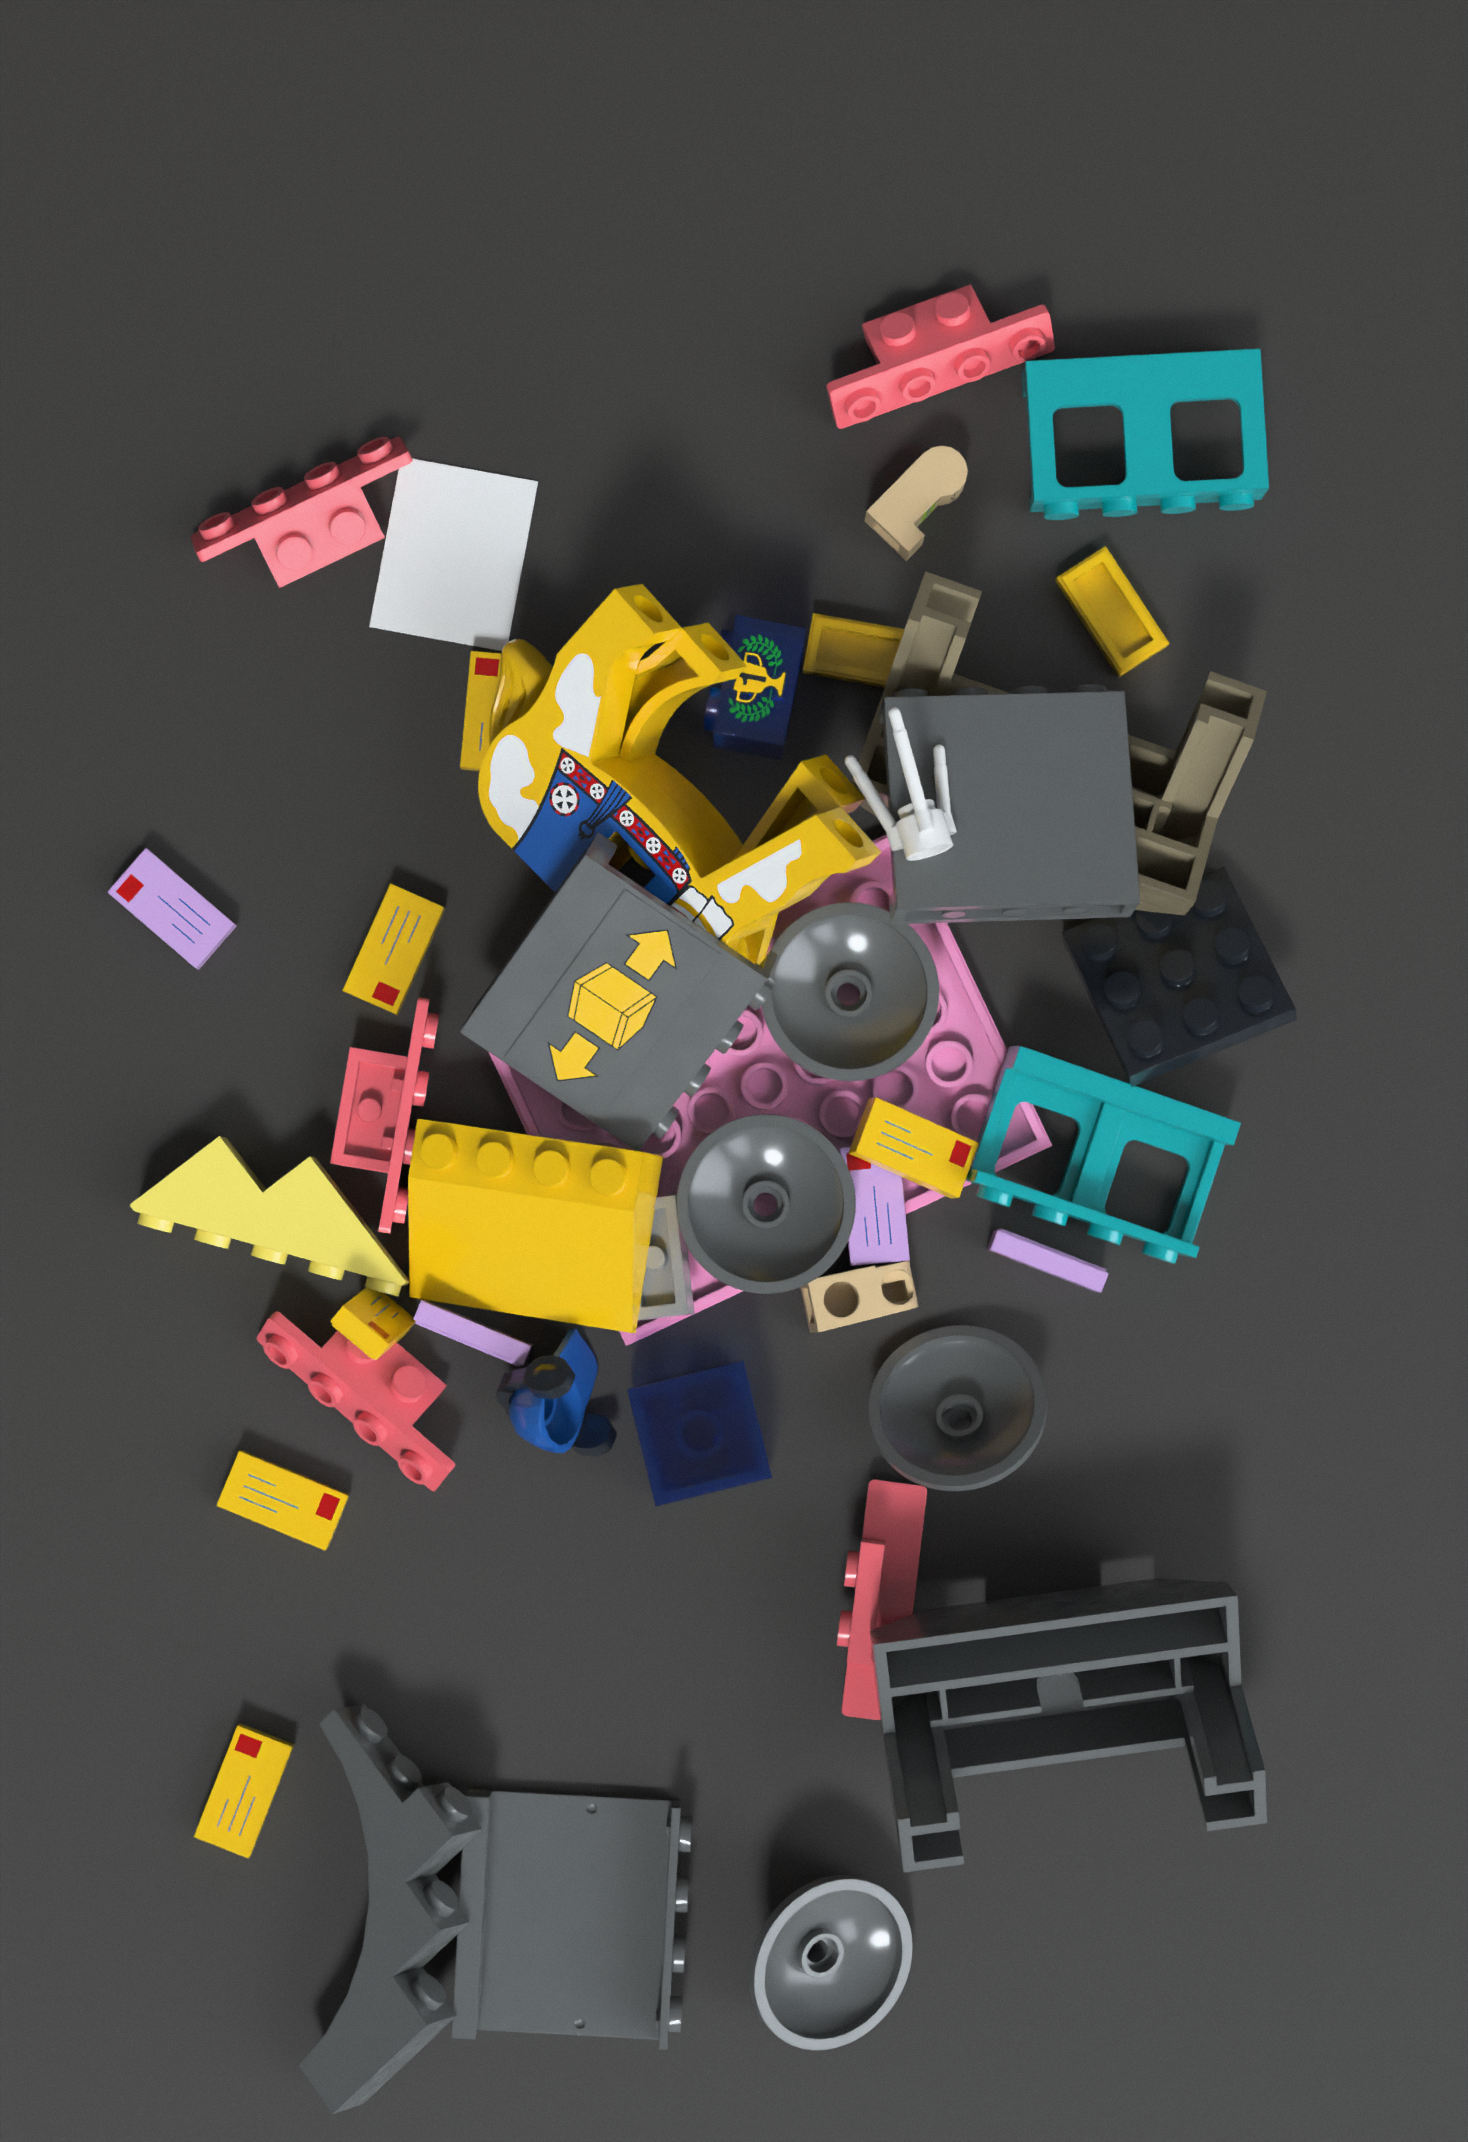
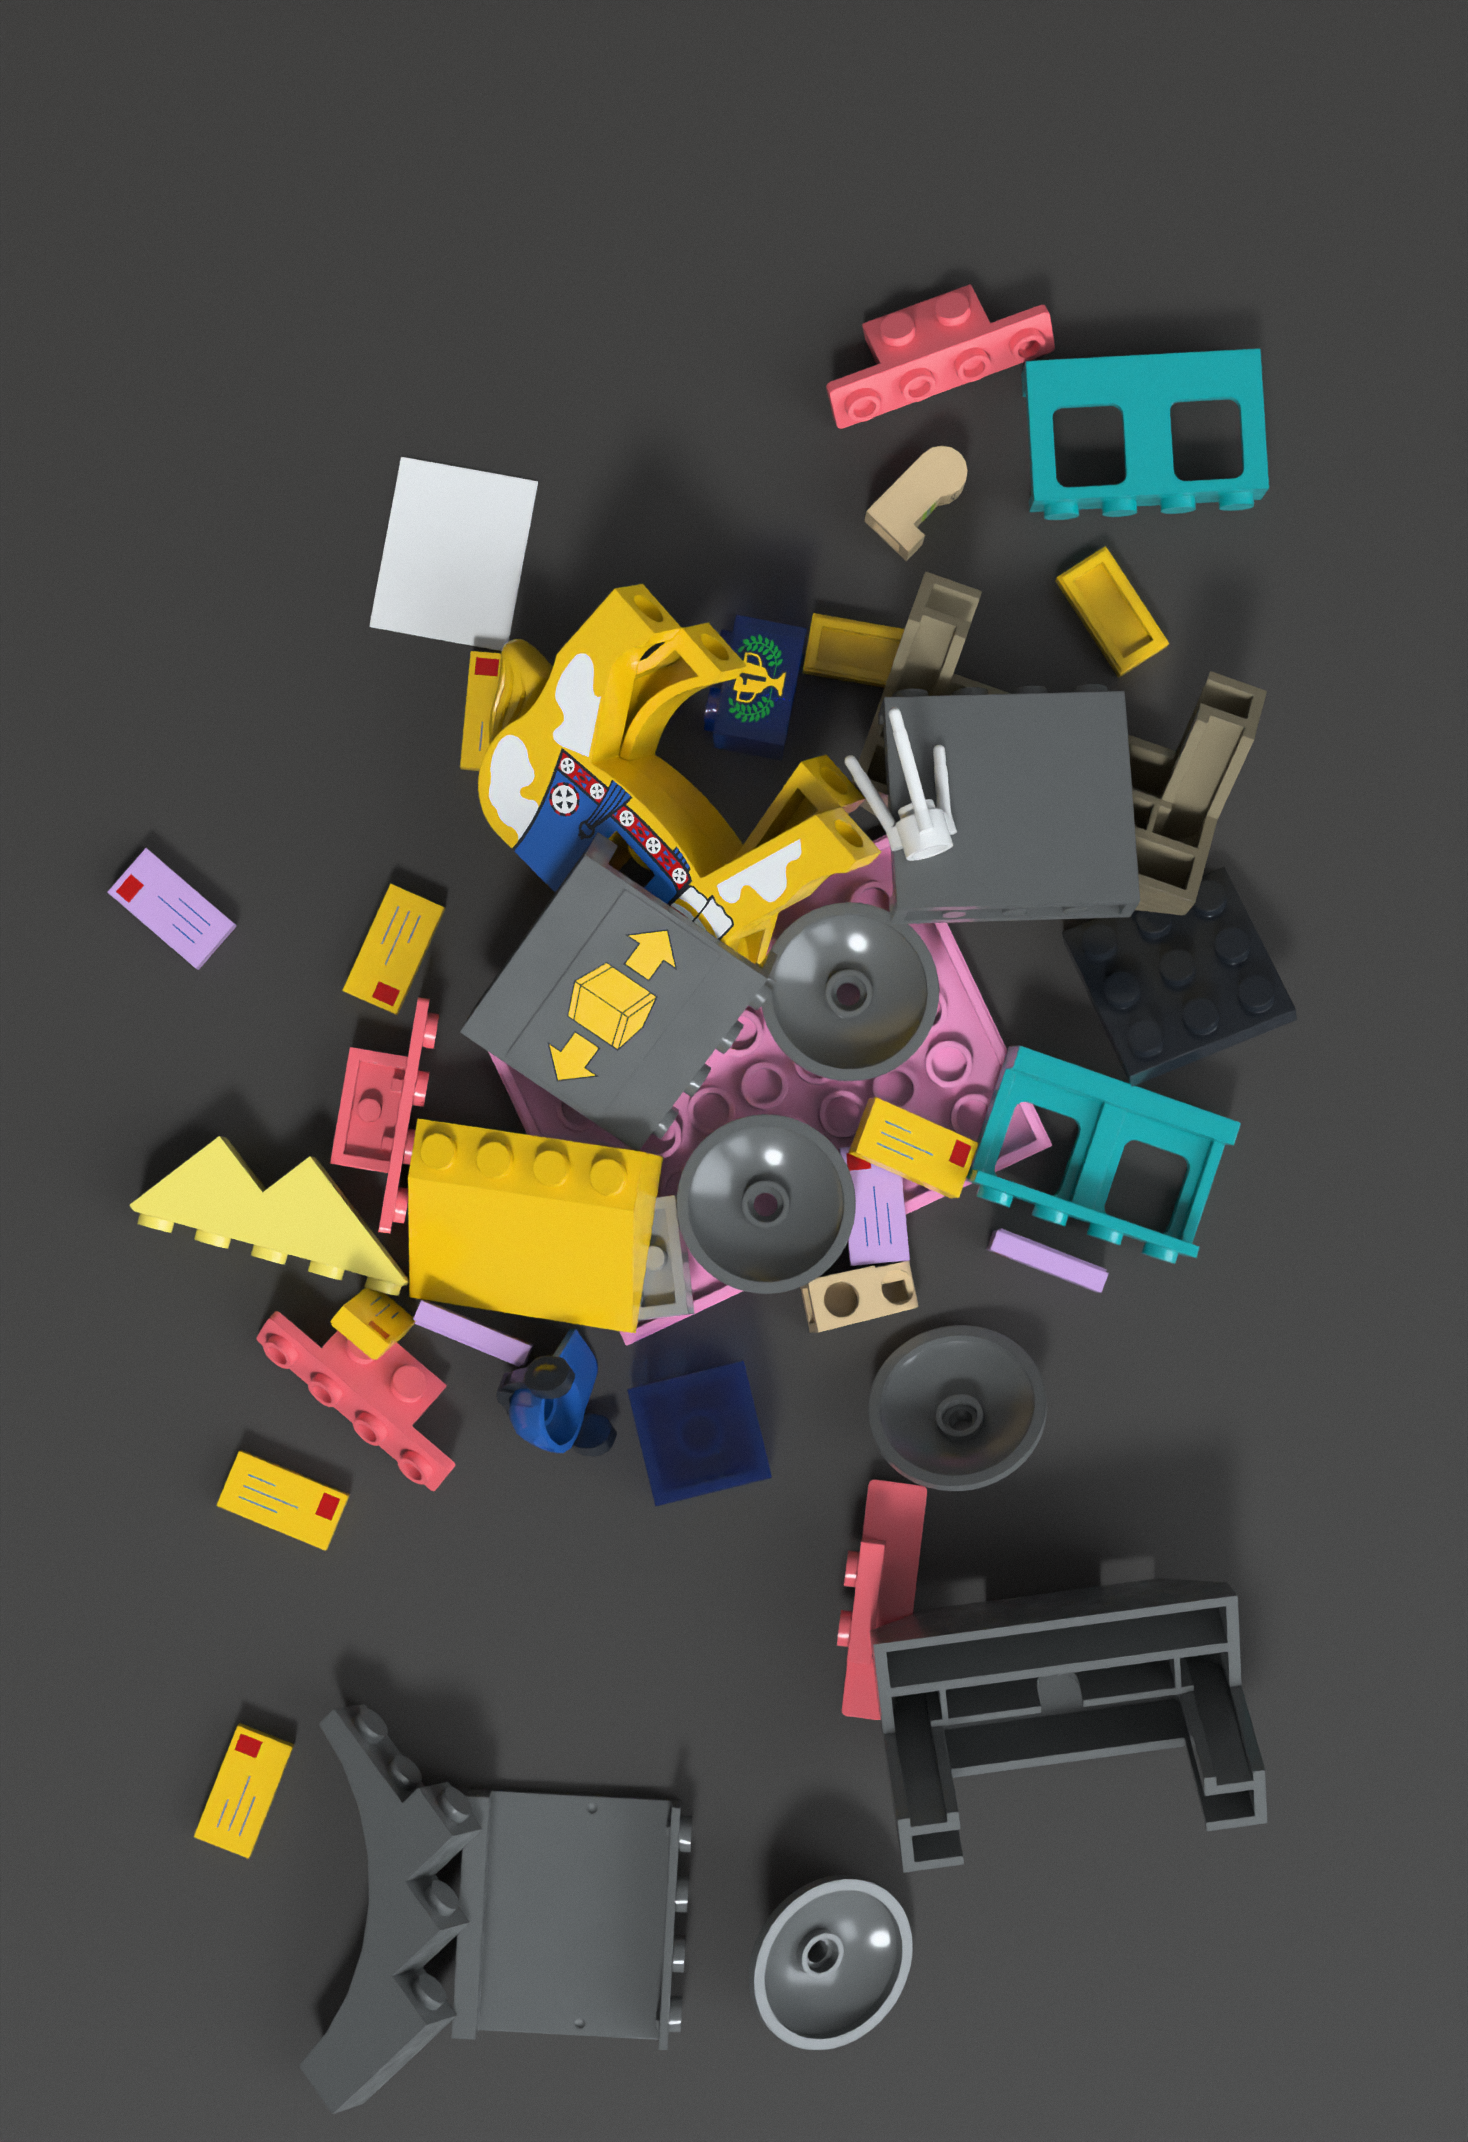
coral bracket [190,436,413,588] -> none

